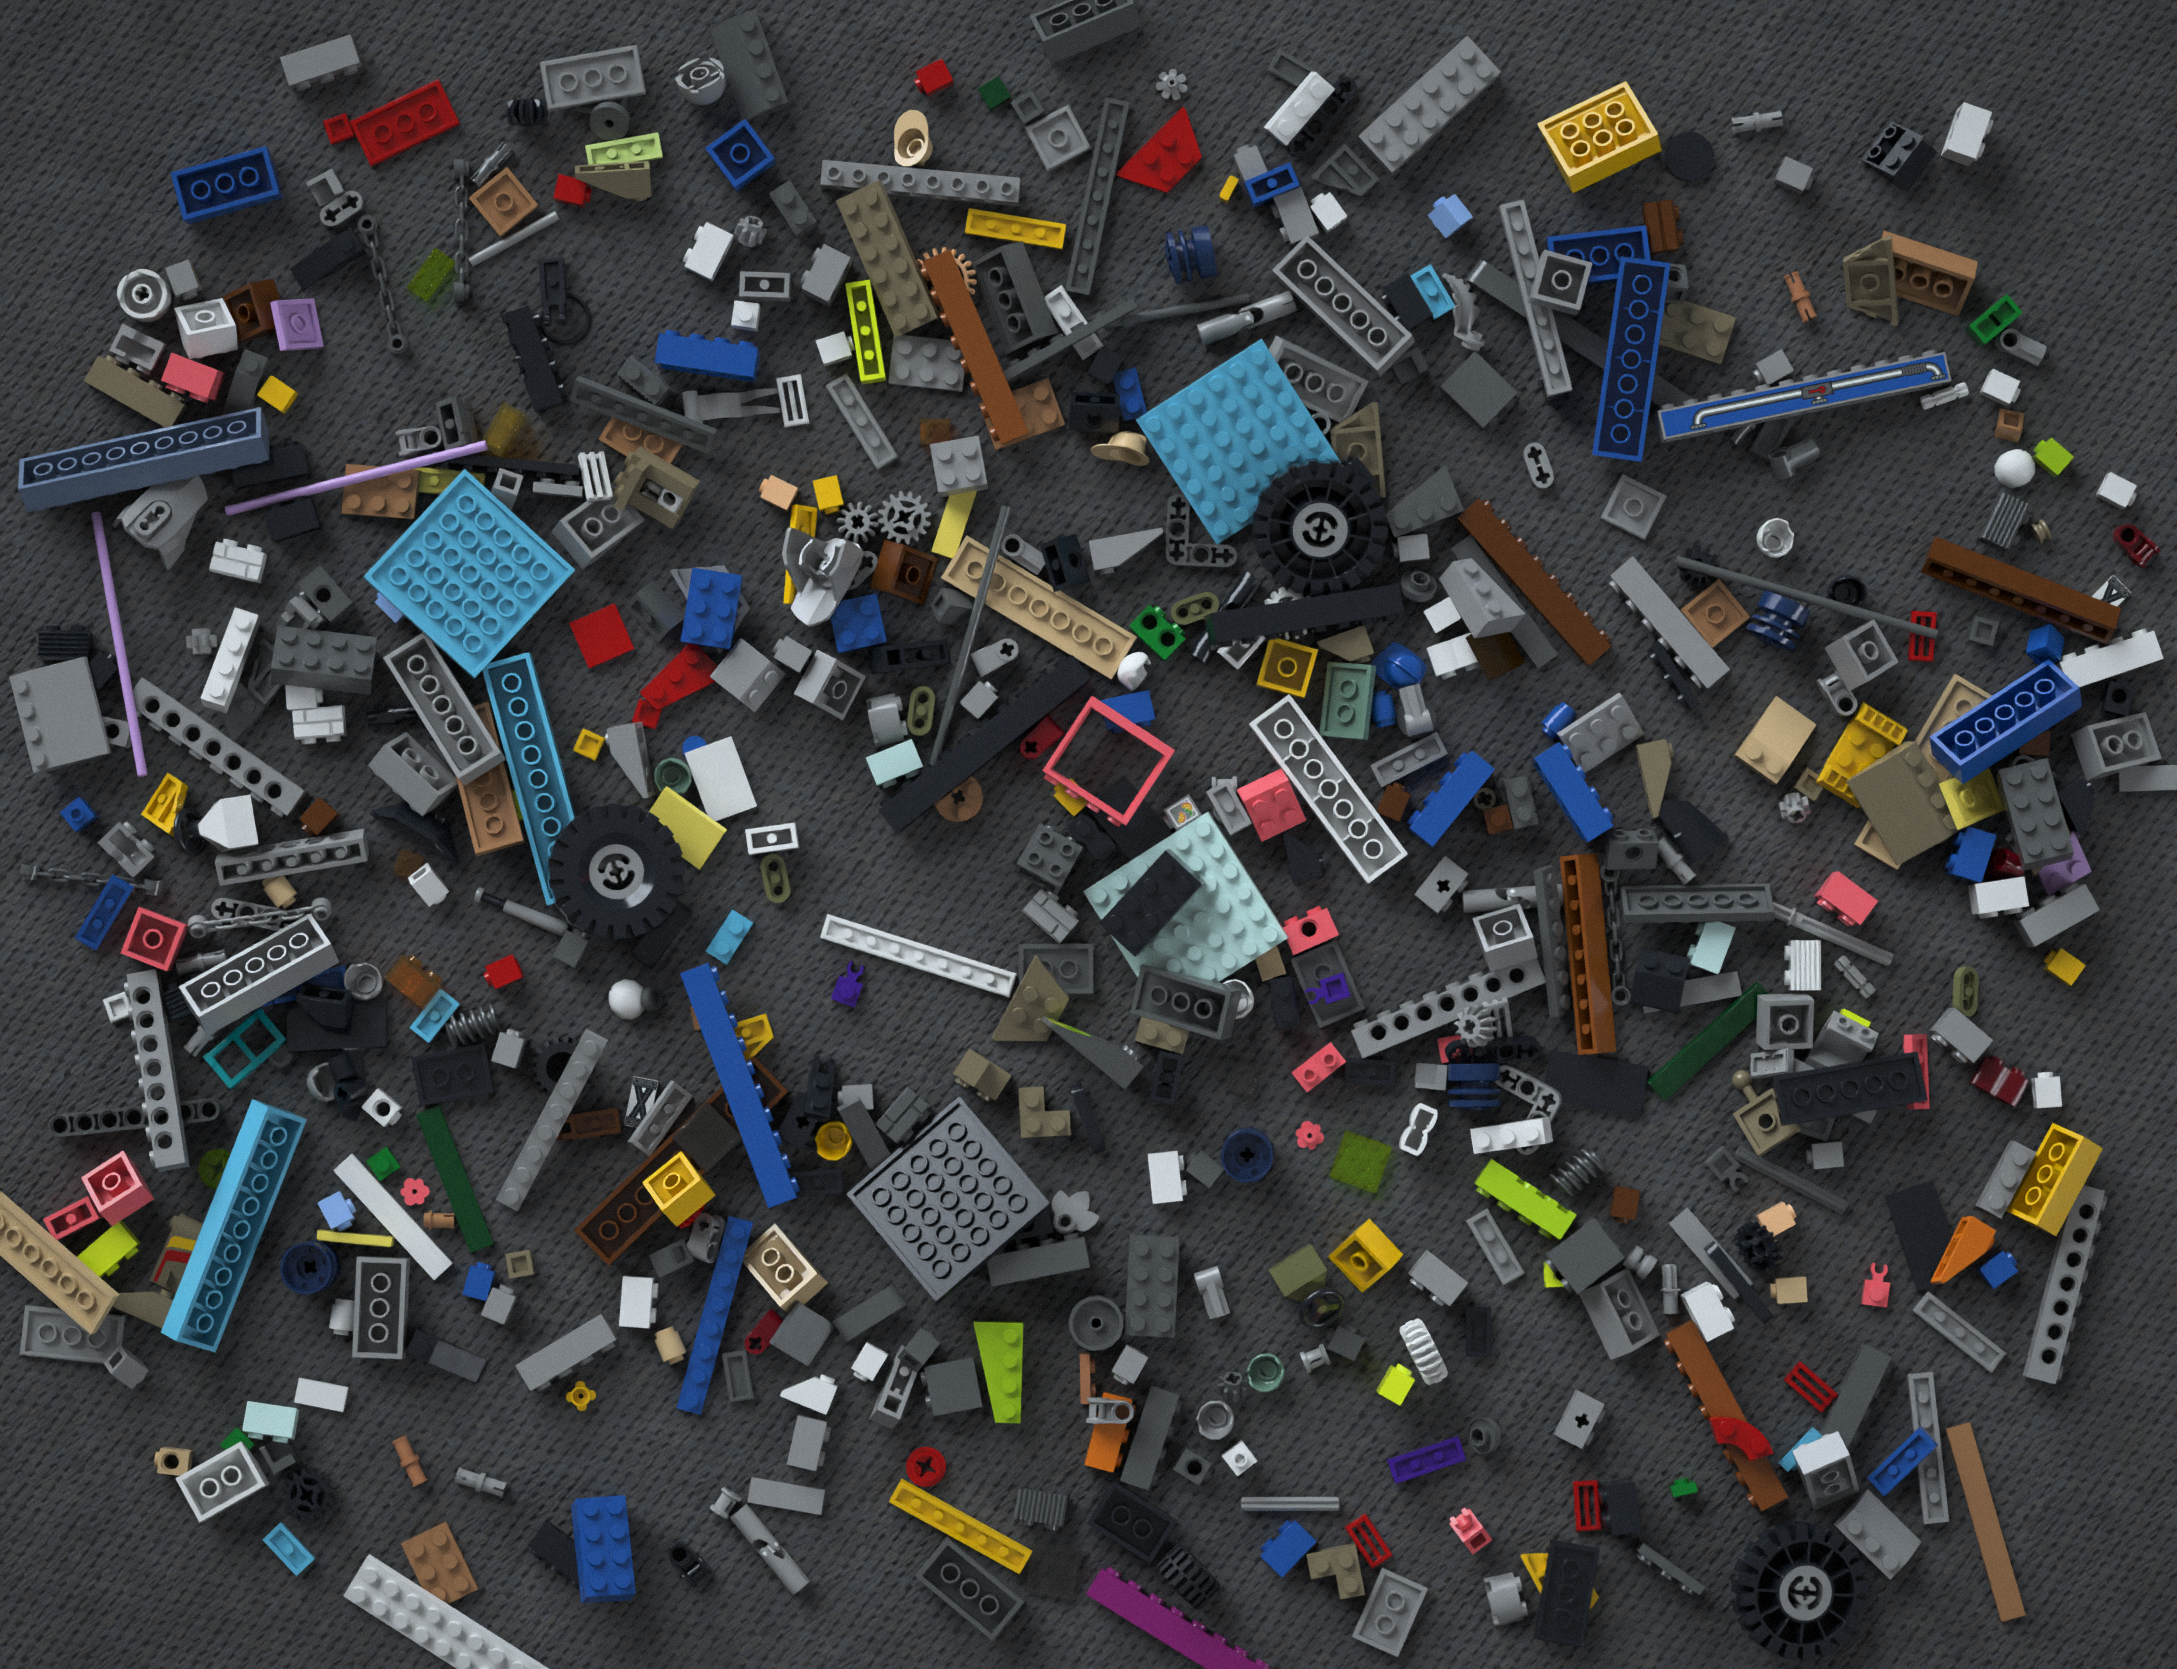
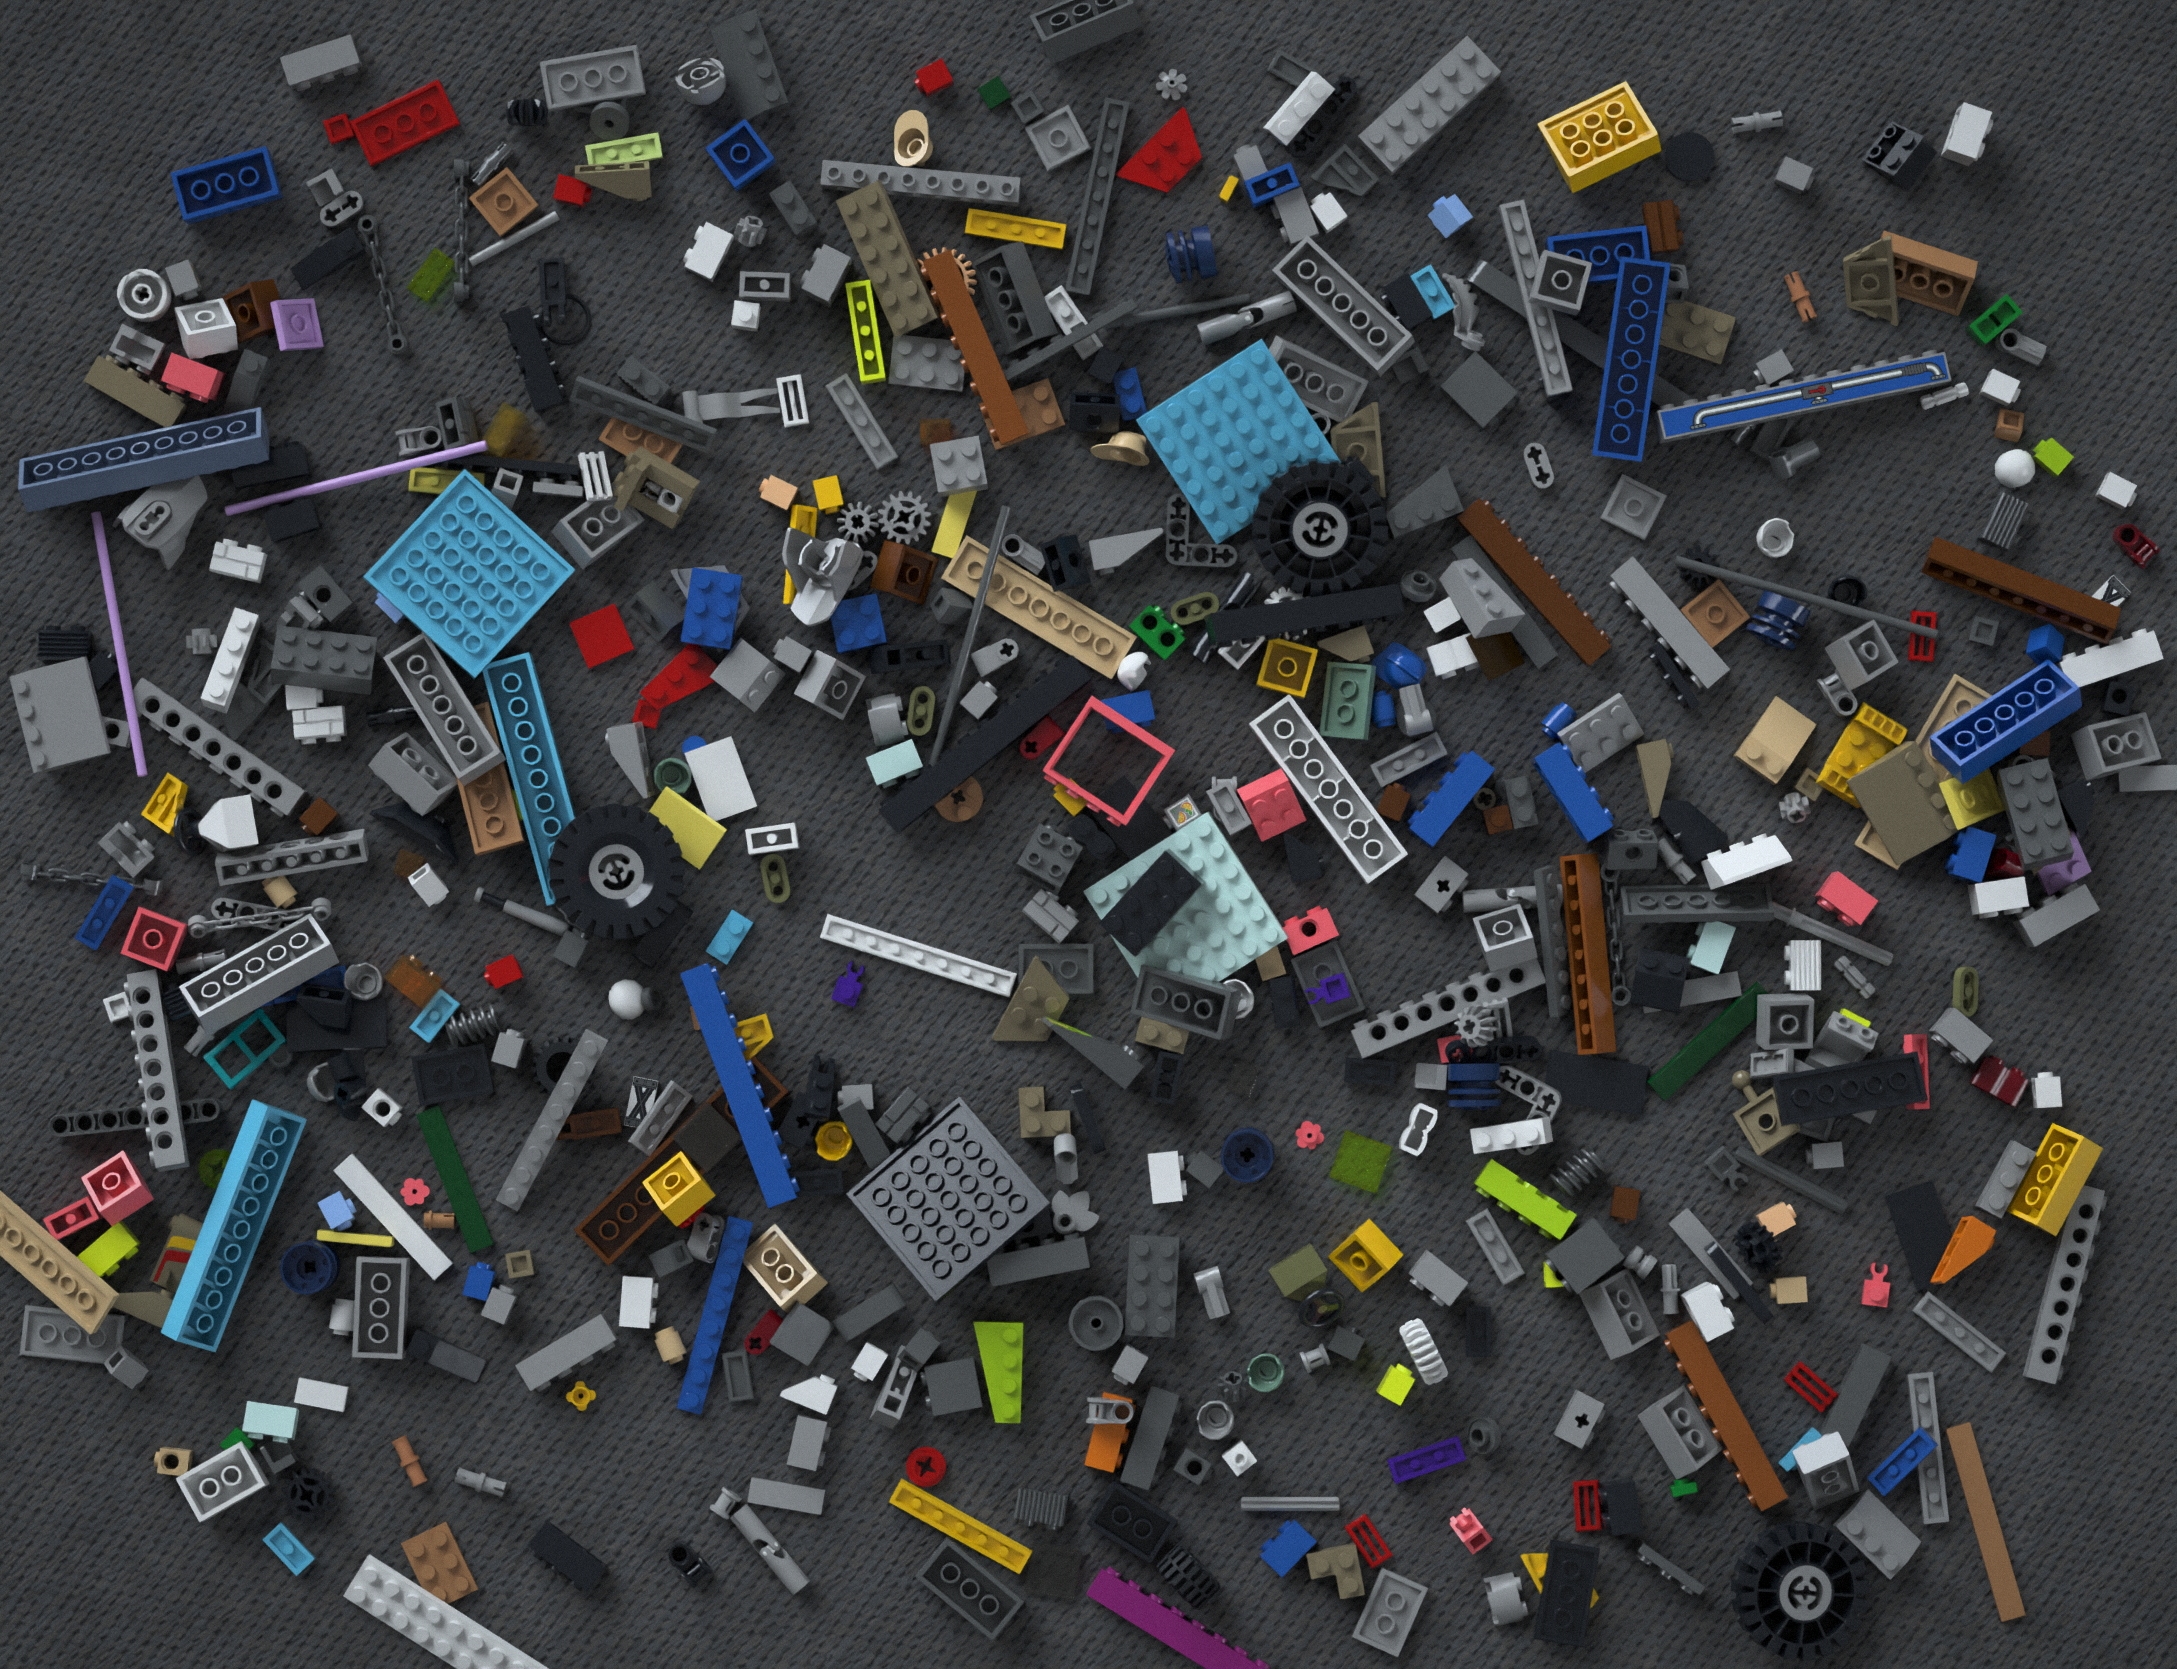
blue brick [60,797,99,833] -> none
yellow panel [257,376,298,414] -> none
medium nougat plate [342,464,421,520] -> none
green plate [366,1147,401,1181] -> none
blue brick [571,1495,636,1604] -> none
yellow tile [573,728,605,761] -> none
blue brick [655,330,760,383] -> none
white brick [816,331,855,367] -> none
dark tan brick [953,1048,1012,1102] -> none
nougat plate [1080,1353,1096,1404] -> none
coral brick [1291,1042,1346,1092] -> none
light grey brick [1392,534,1430,563] -> none
red brick [1708,1416,1774,1461] -> none
blue brick [1976,1250,2018,1289] -> none
dark tan bush [2030,519,2052,545] -> none
yellow brick [2043,948,2086,986] -> none
none -> light grey piece [1054,1133,1078,1184]
none -> light grey slope [1637,1385,1723,1479]
none -> white slope [1701,833,1792,889]

